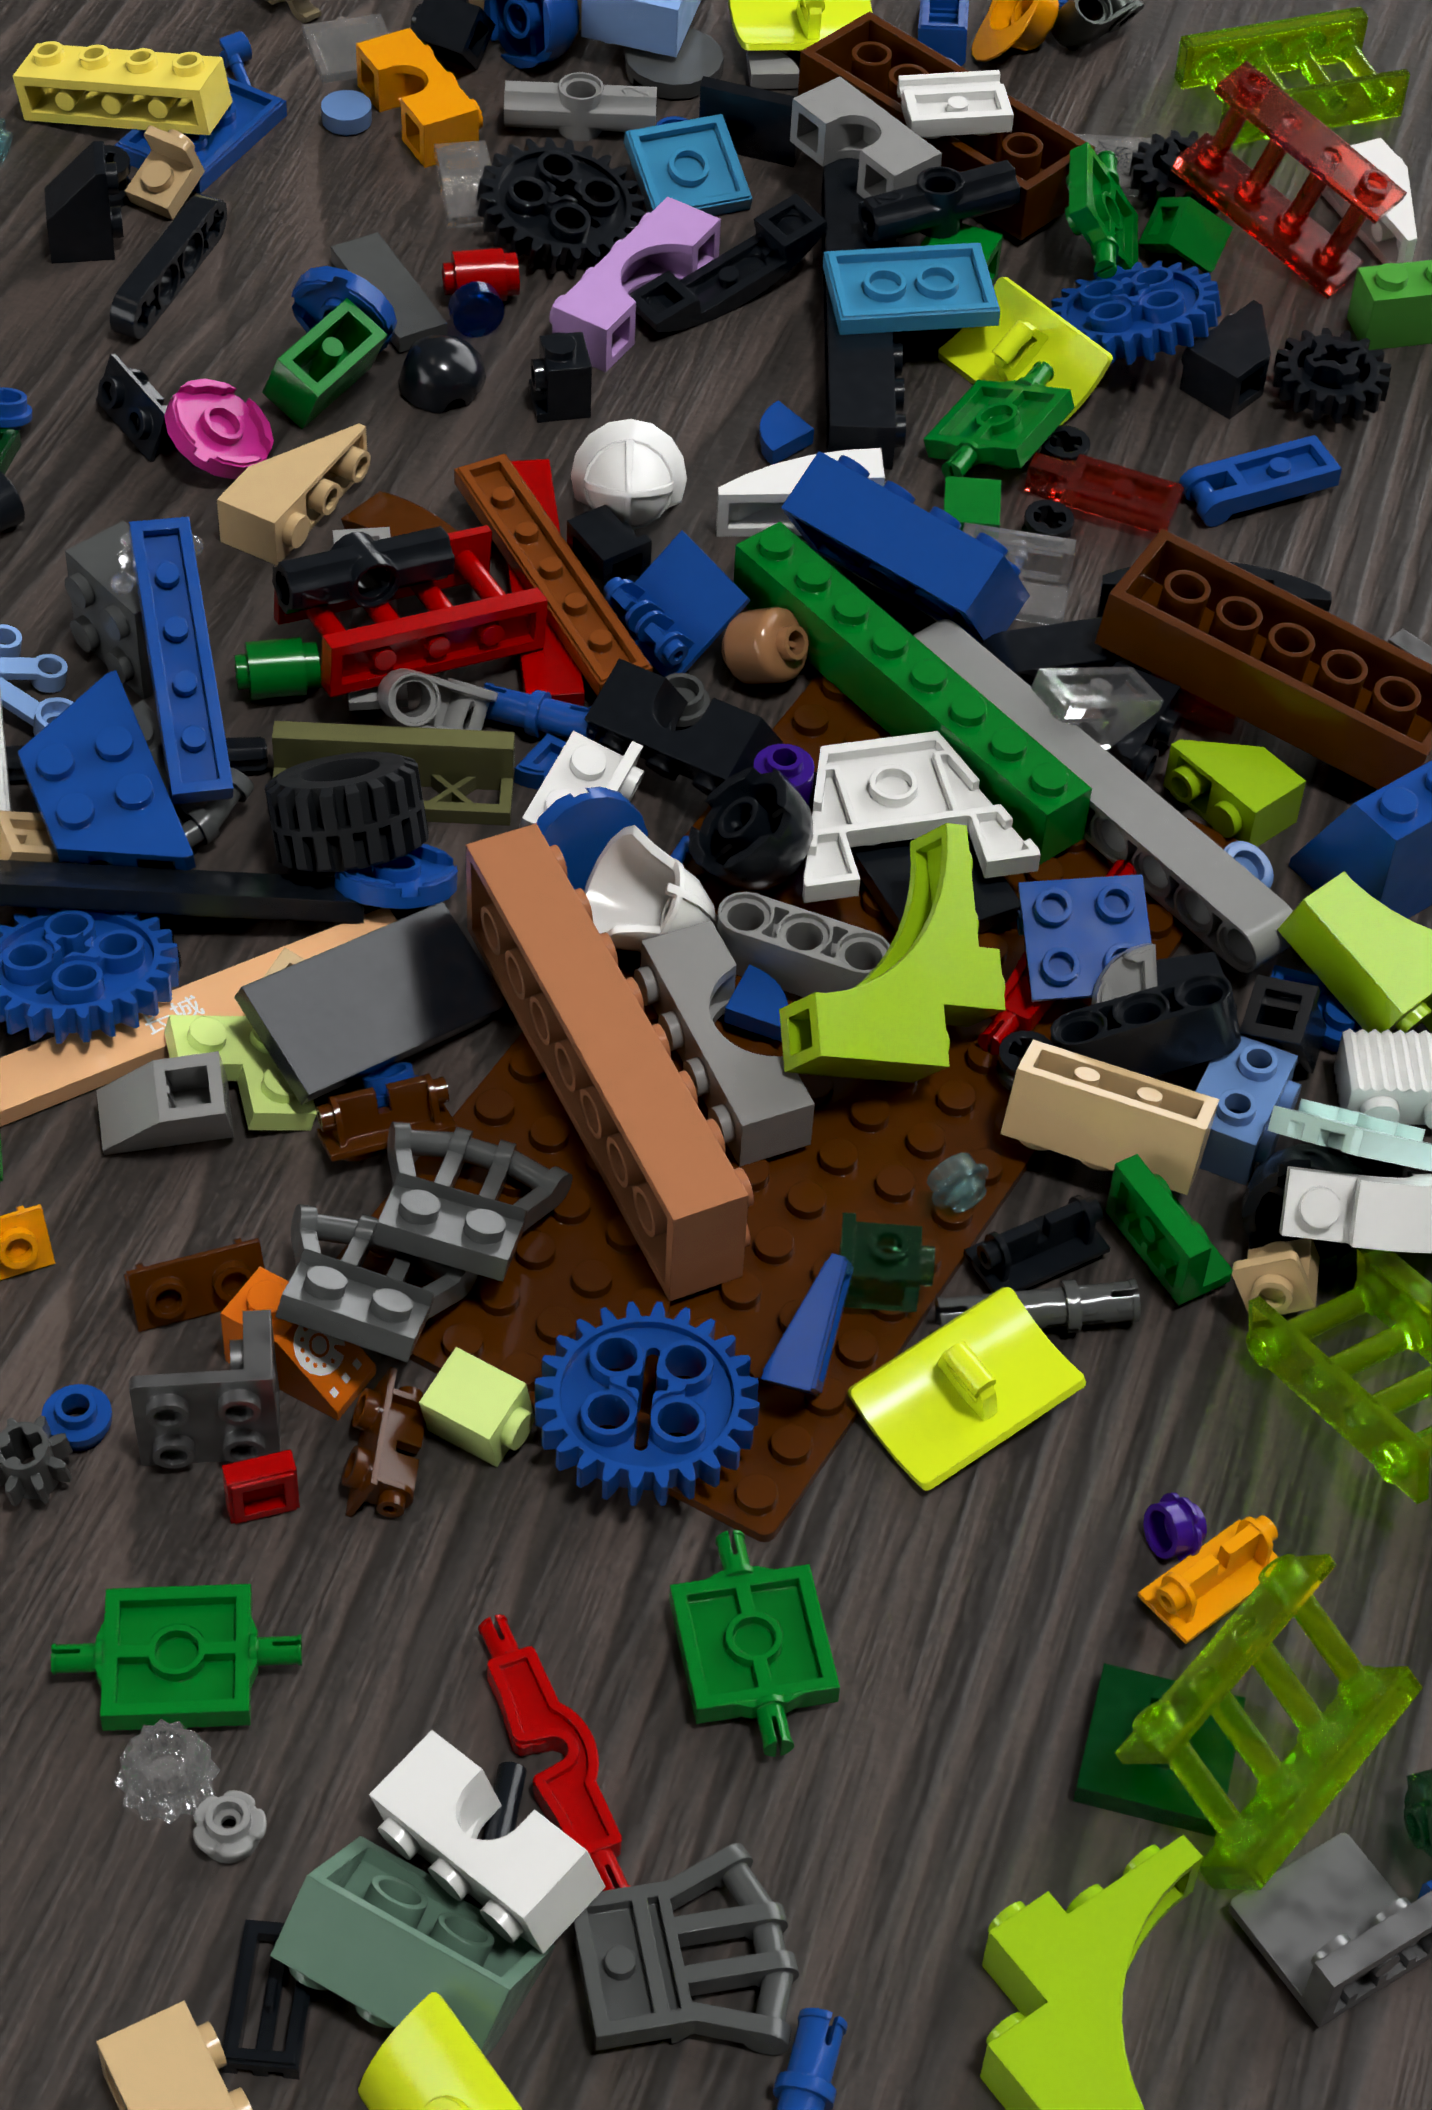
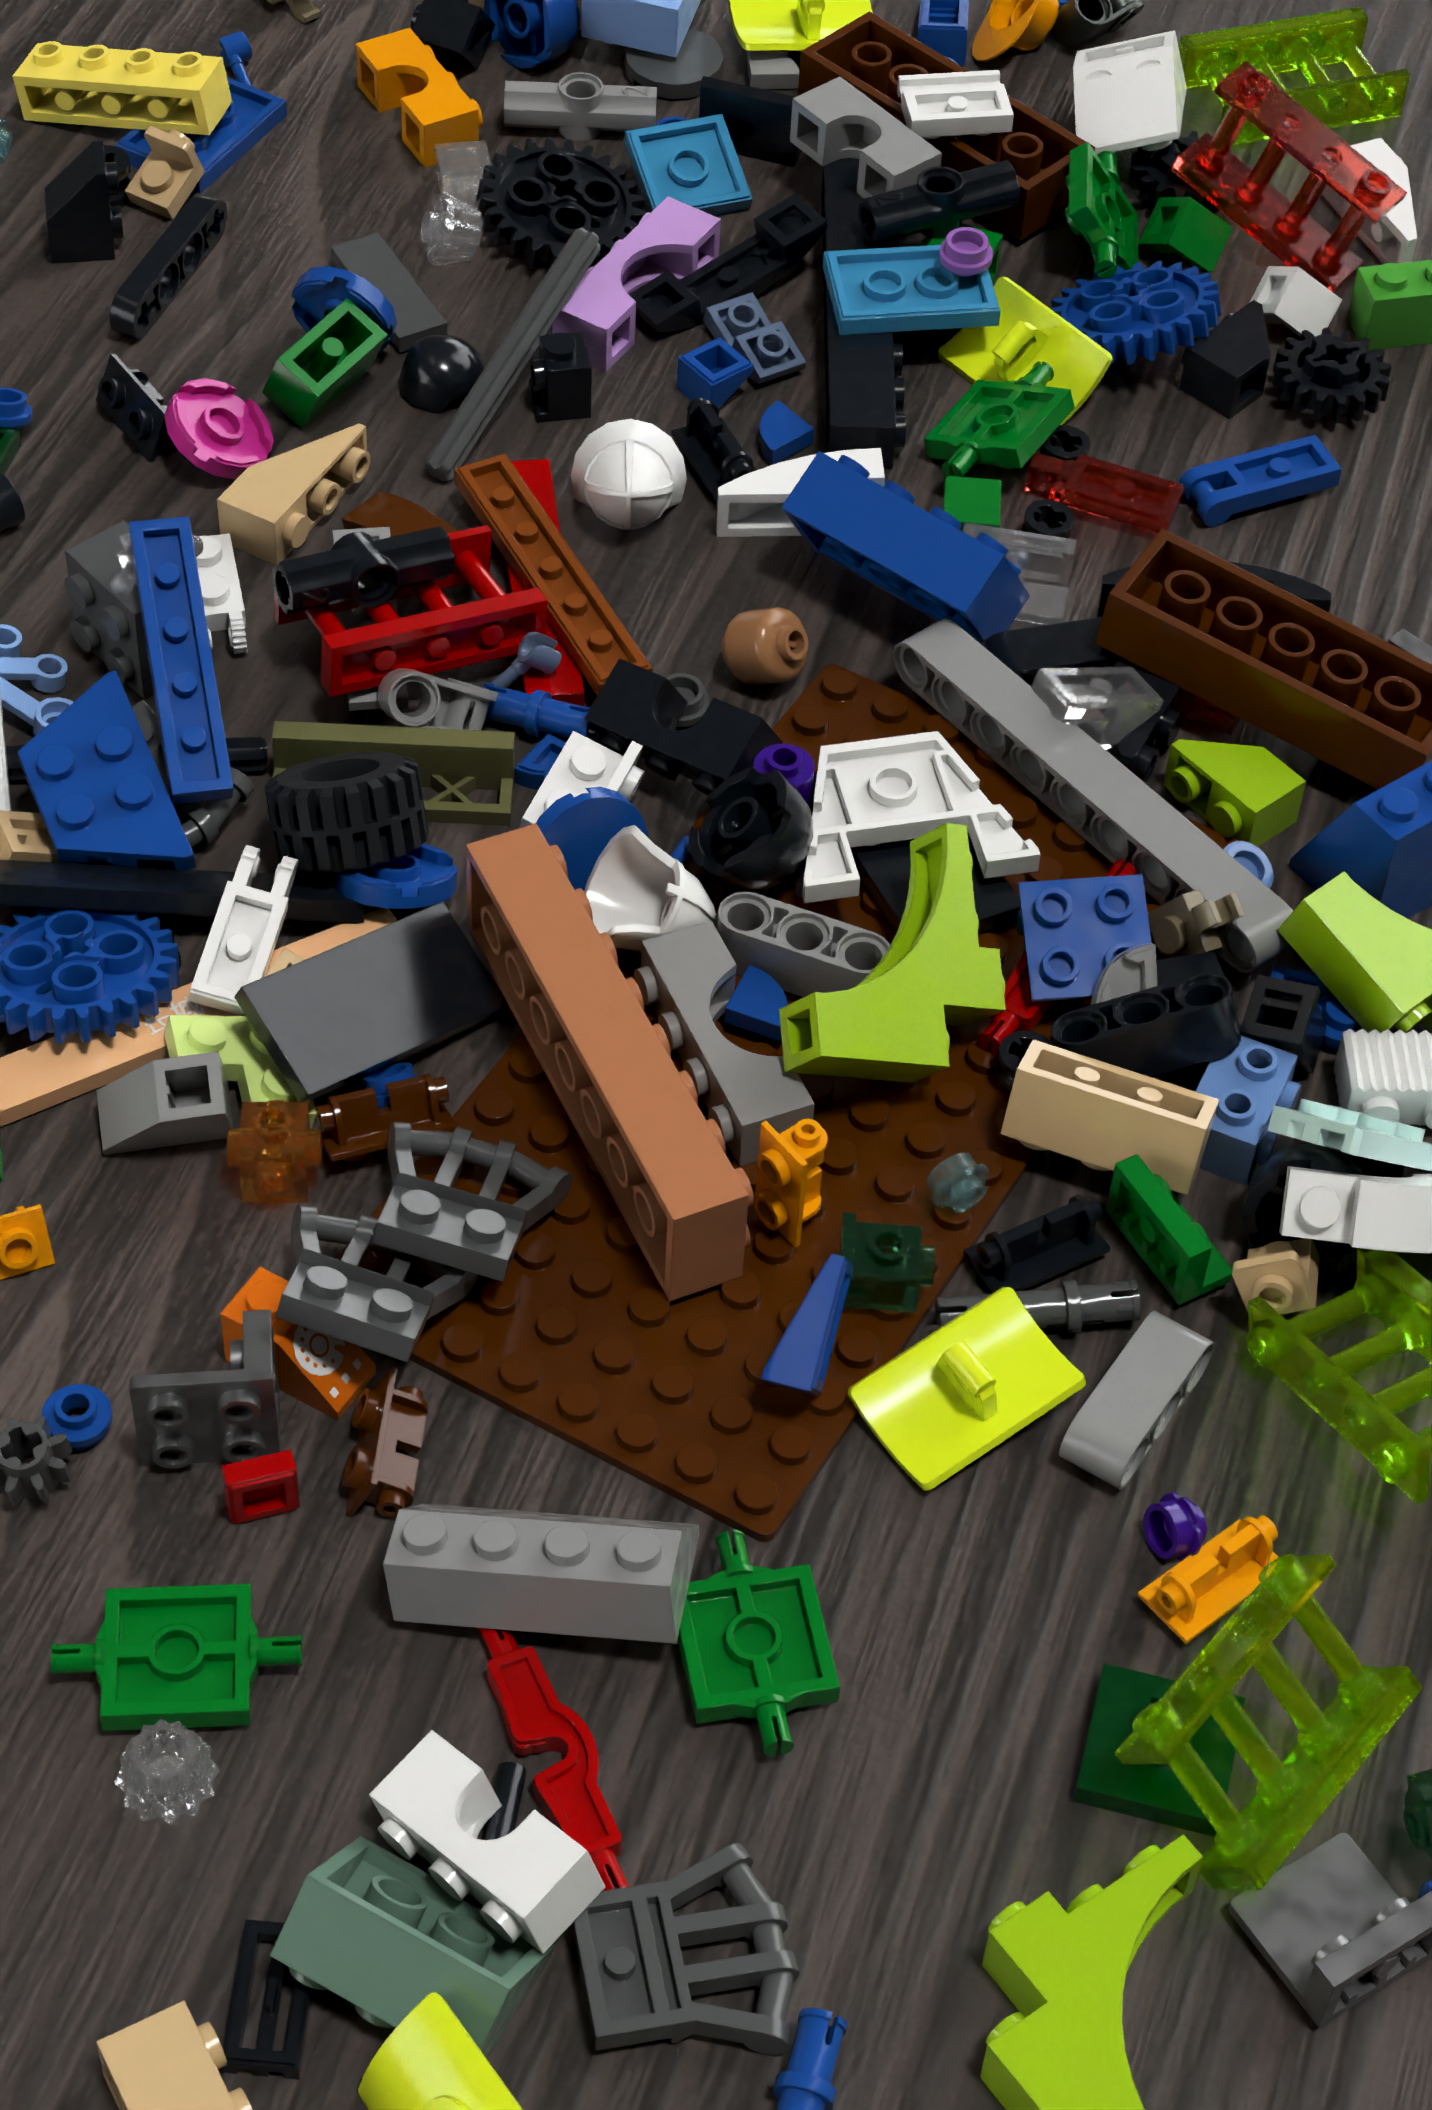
reddish brown hinge [123,1238,265,1332] -> none
light grey plate [193,1790,267,1864] -> none
green brick [234,637,321,701] -> none
clear piece [302,13,389,83] -> none
medium blue tile [321,90,372,136] -> none
yellowish green brick [419,1347,535,1467] -> none
red brick [442,248,520,305] -> none
clear blue tile [448,281,505,338] -> none
blue gear [535,1301,760,1506] -> none
black brick [567,505,652,598] -> none
blue hinge [604,530,751,677] -> none
green brick [733,522,1092,865] -> none
none -> white hinge [190,845,298,1016]
none -> white hinge [193,533,247,654]
none -> clear orange brick [227,1100,323,1203]
none -> light grey slope [383,1504,700,1644]
none -> clear piece [420,191,483,266]
none -> dark grey axle [425,228,600,482]
none -> sand blue hand [491,632,562,688]
none -> black hinge [671,398,757,503]
none -> blue slope [677,337,754,409]
none -> sand blue slope [703,292,807,384]
none -> light orange hinge [754,1119,828,1248]
none -> medium lavender plate [939,227,993,277]
none -> light grey beam [1059,1310,1215,1490]
none -> white slope [1073,30,1187,157]
none -> dark tan plate [1148,889,1245,959]
none -> white panel [1249,266,1342,337]

